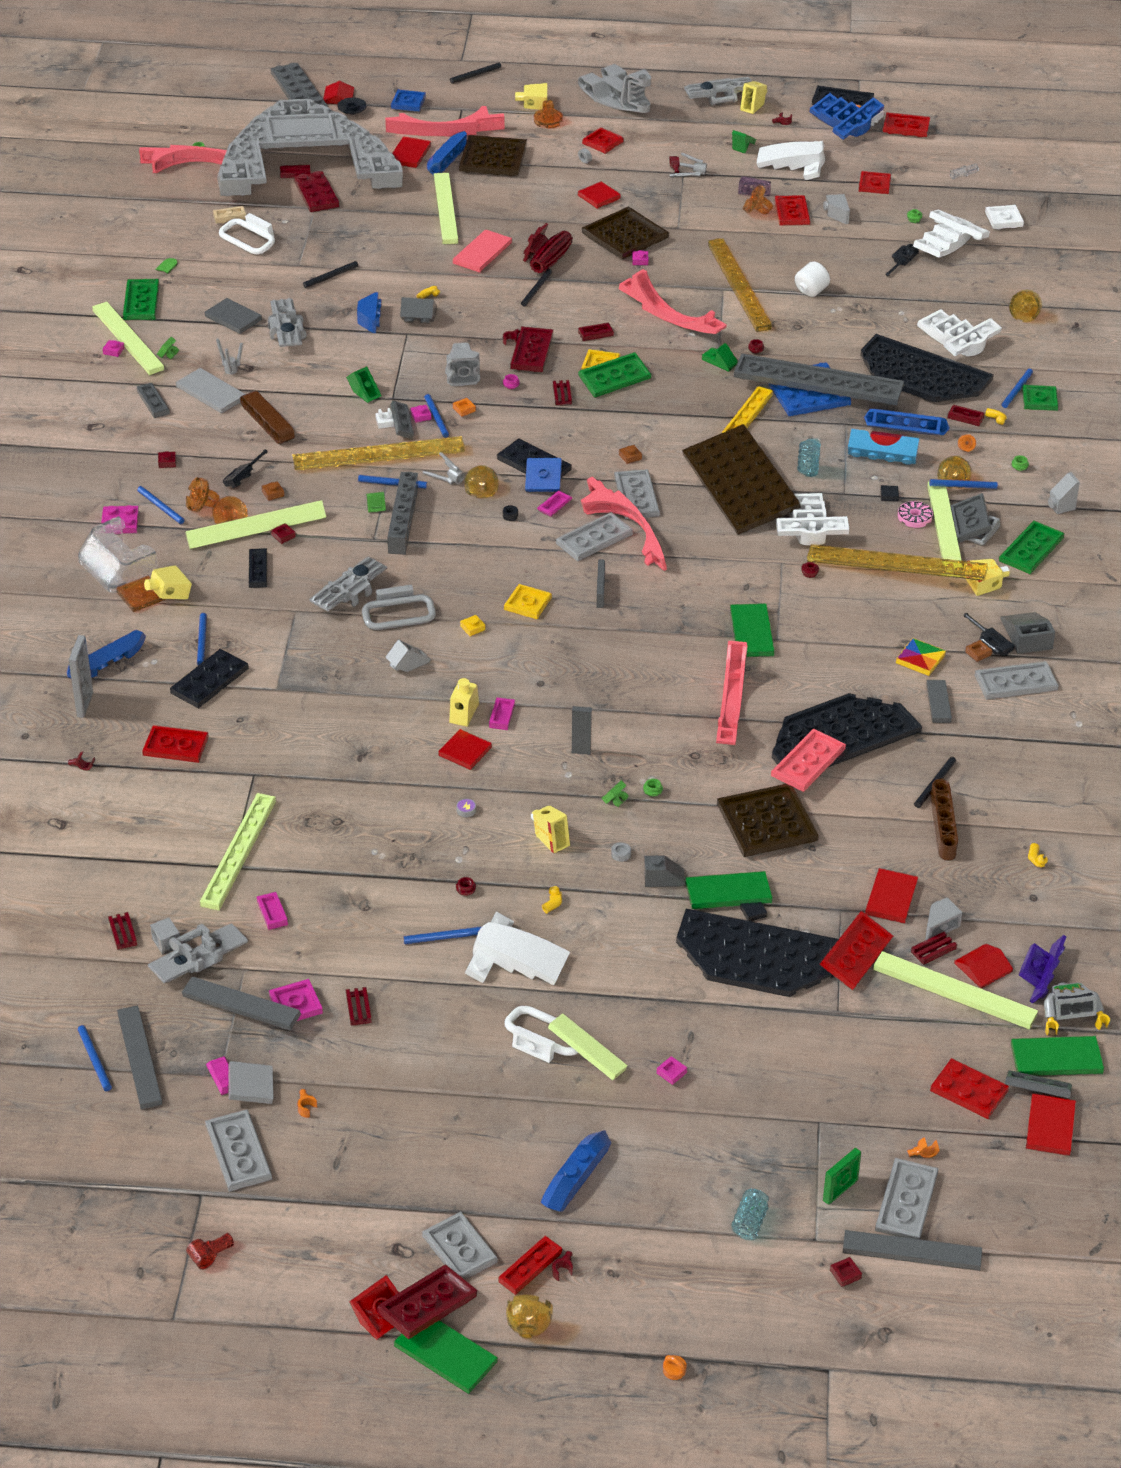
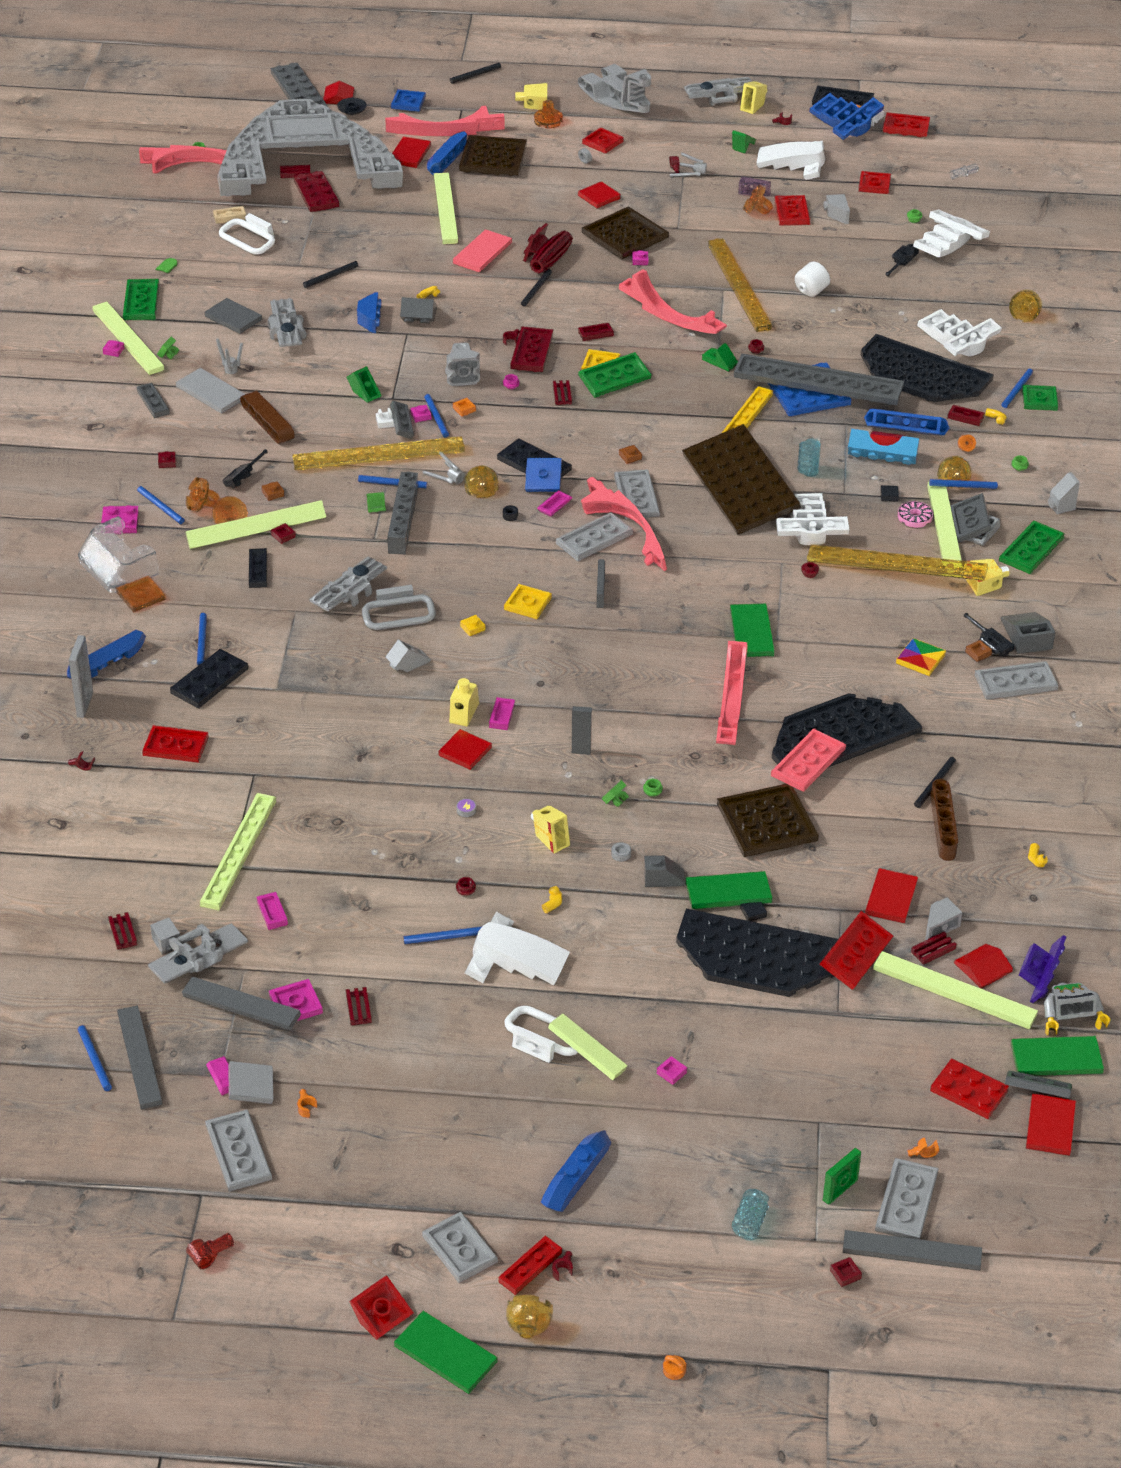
light yellow torso [144,565,192,599] -> none
dark red plate [377,1264,477,1339] -> none
dark grey tile [926,680,952,723] -> none
white plate [985,205,1024,229] -> none

